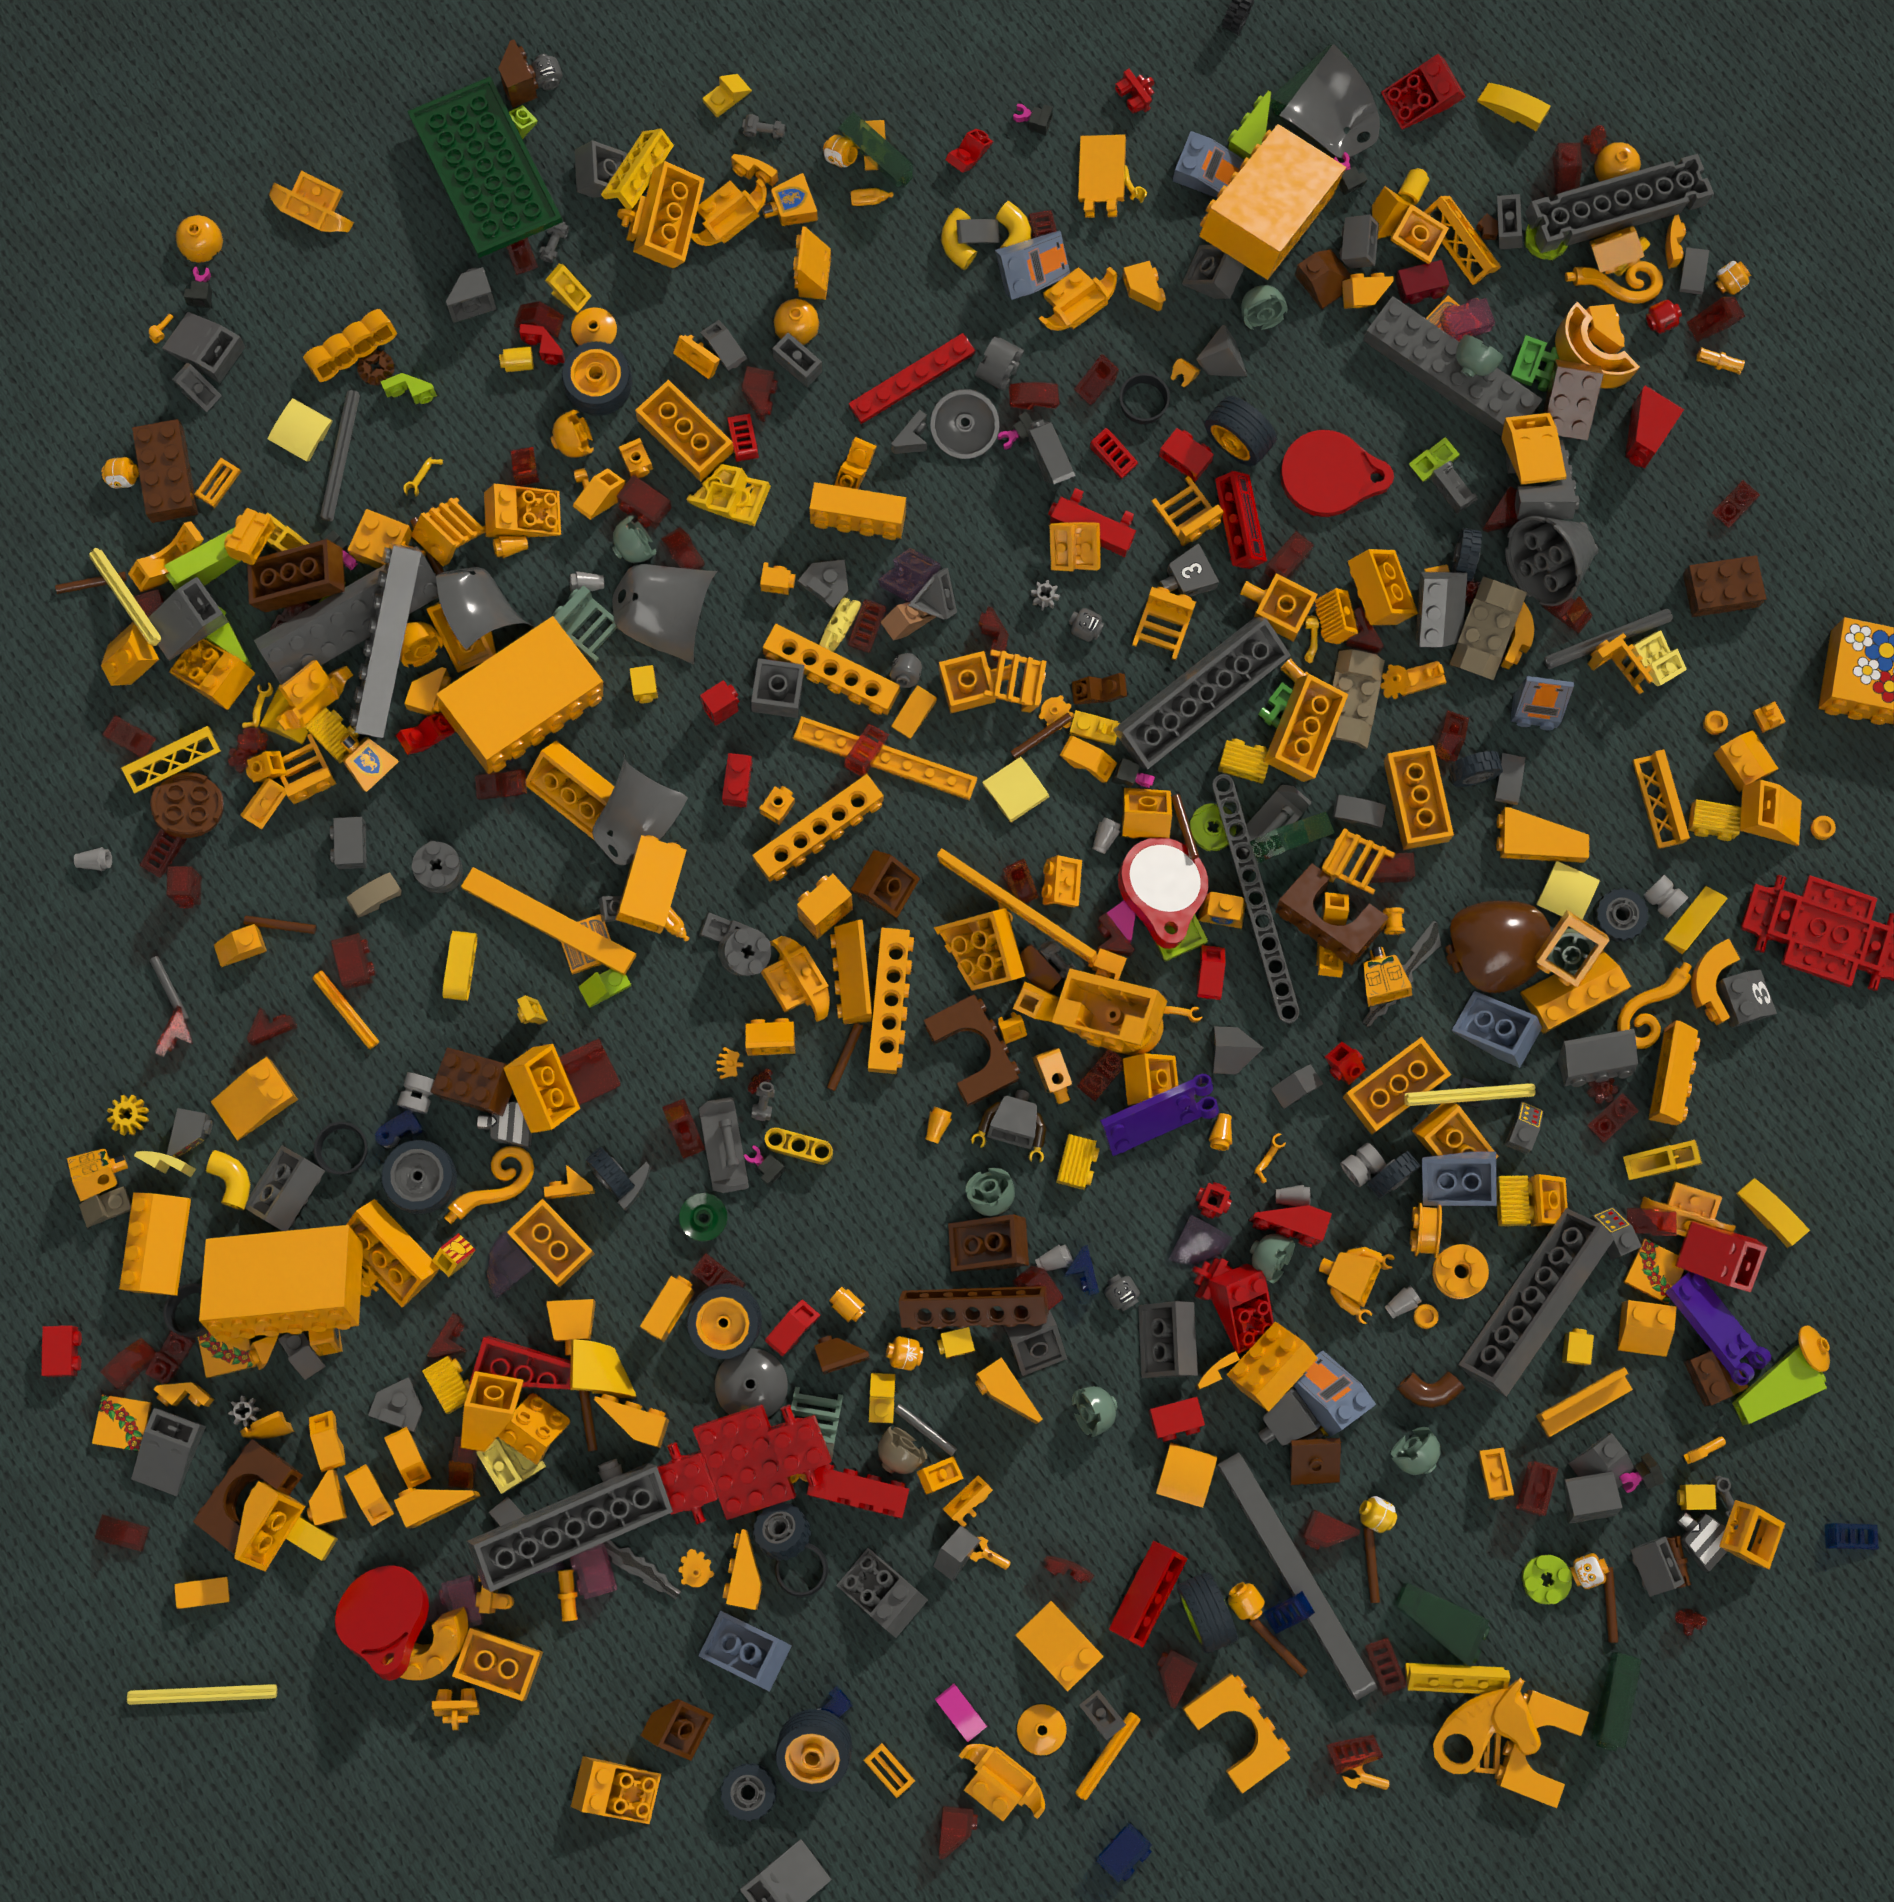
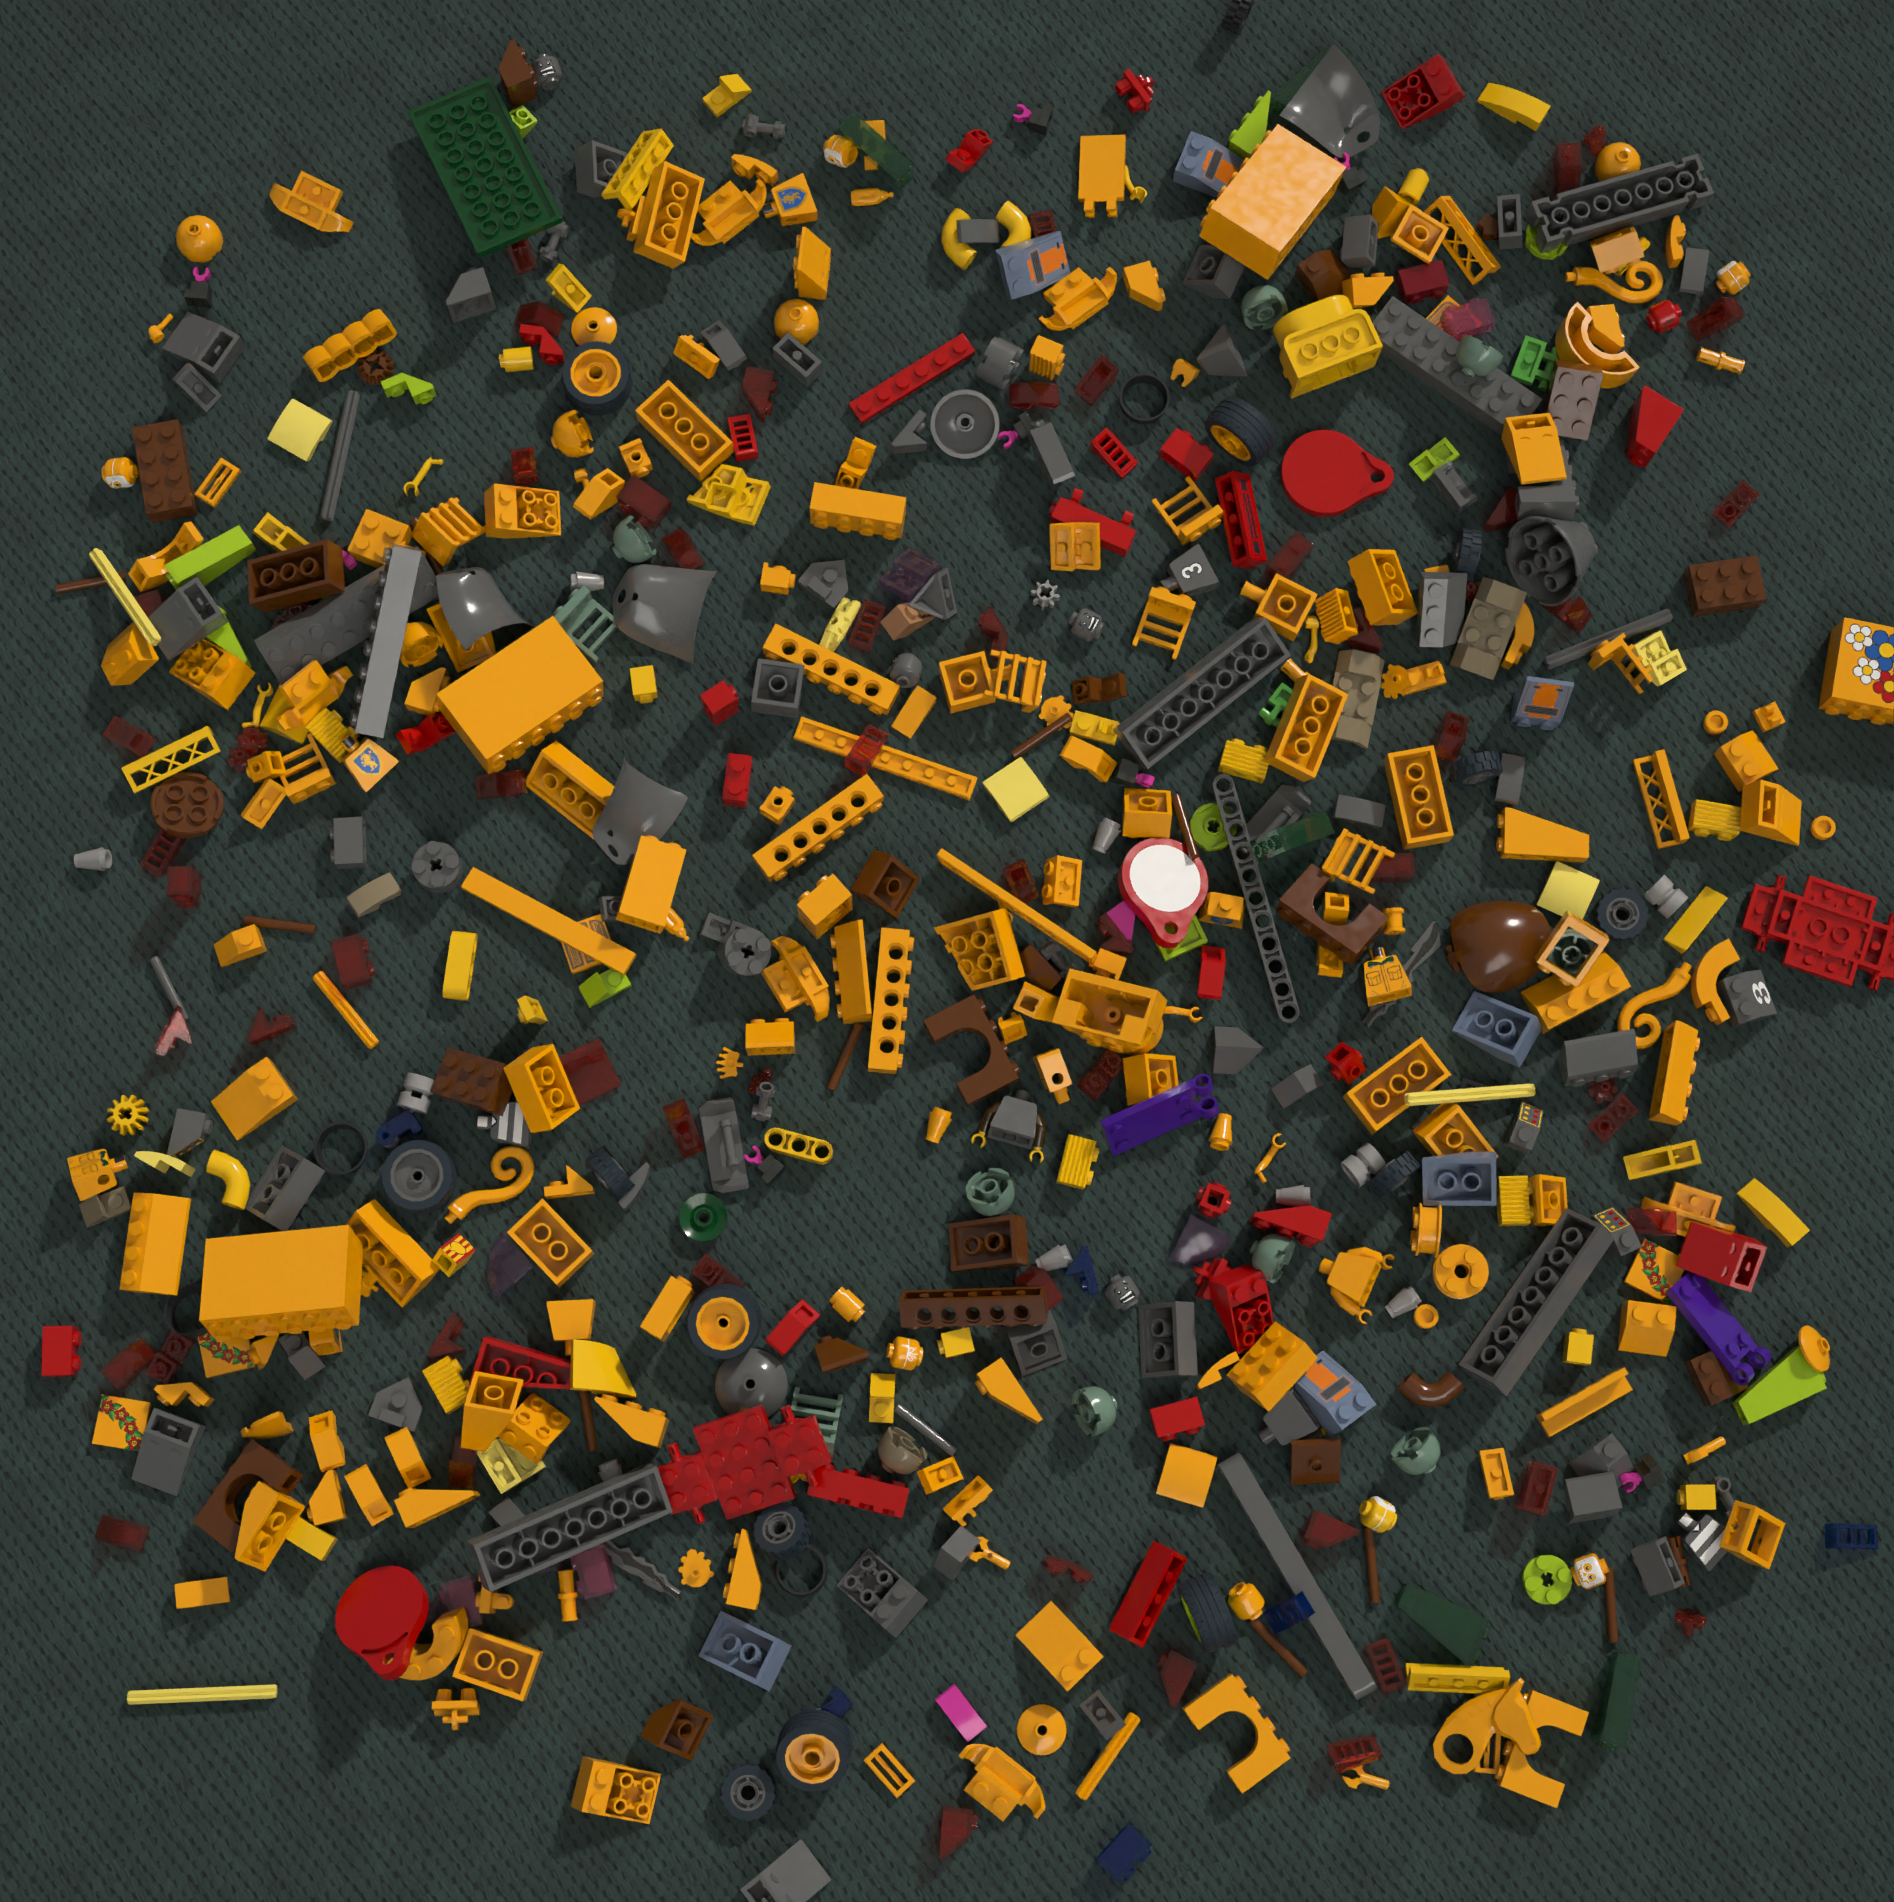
light orange brick [224,508,275,565] -> none
light grey gear [228,1396,261,1427] -> none
light orange cone [493,536,528,559] -> none
none -> light orange brick [1028,335,1066,380]
none -> yellow brick [1273,295,1383,399]

